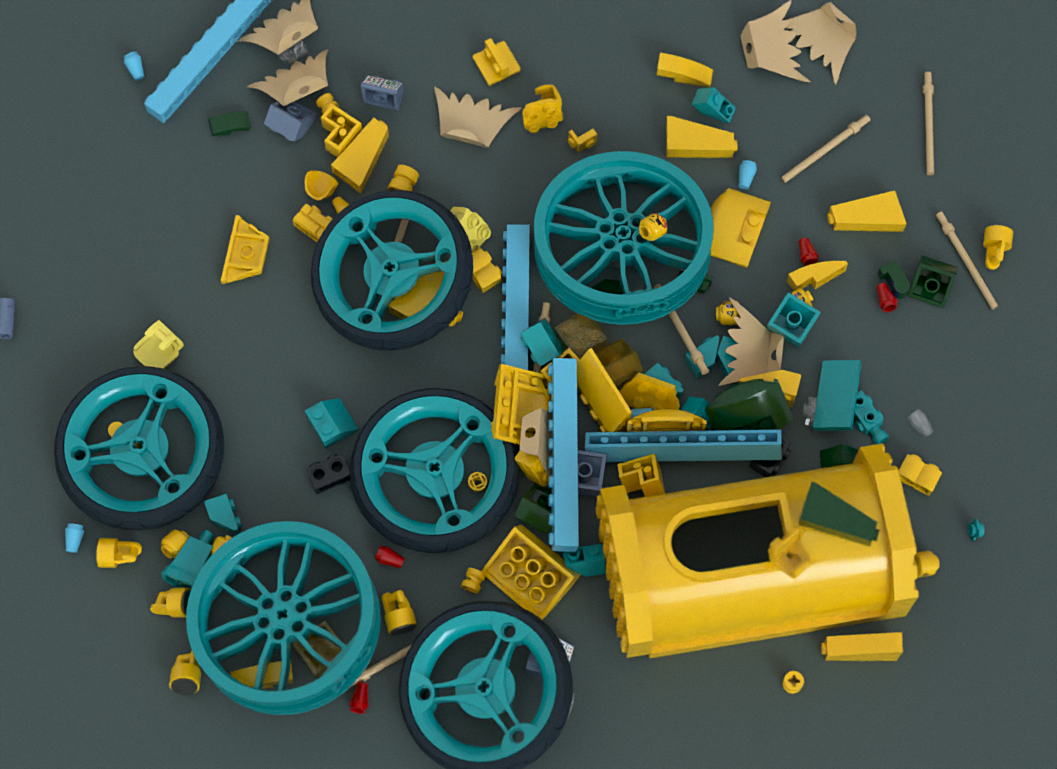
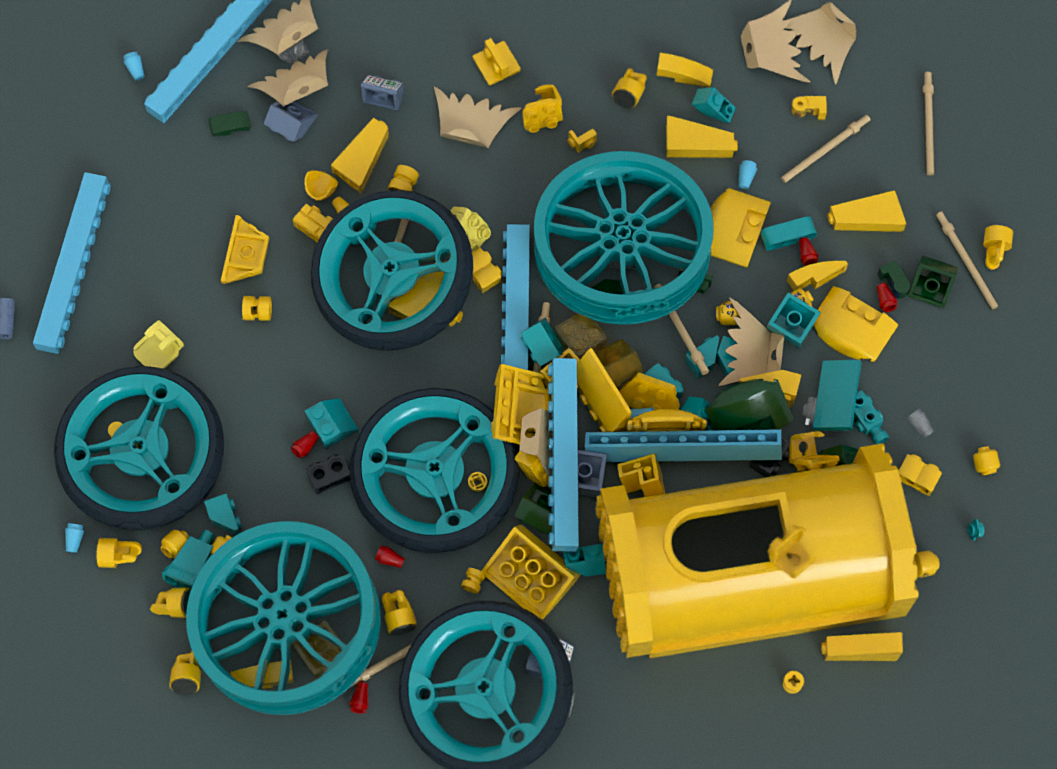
yellow wheel [316,93,339,114] -> none
yellow brick [321,104,362,158] -> none
yellow head [639,213,667,241] -> none
dark green slope [799,482,880,547] -> none
none -> medium azure brick [33,172,111,354]
none -> yellow wheel [242,296,272,321]
none -> red cone [290,431,319,459]
none -> yellow piece [612,68,647,108]
none -> teal beam [760,216,817,251]
none -> yellow piece [789,431,840,471]
none -> yellow leg [791,96,827,120]
none -> yellow slope [814,286,898,362]
none -> yellow head [973,446,1000,476]

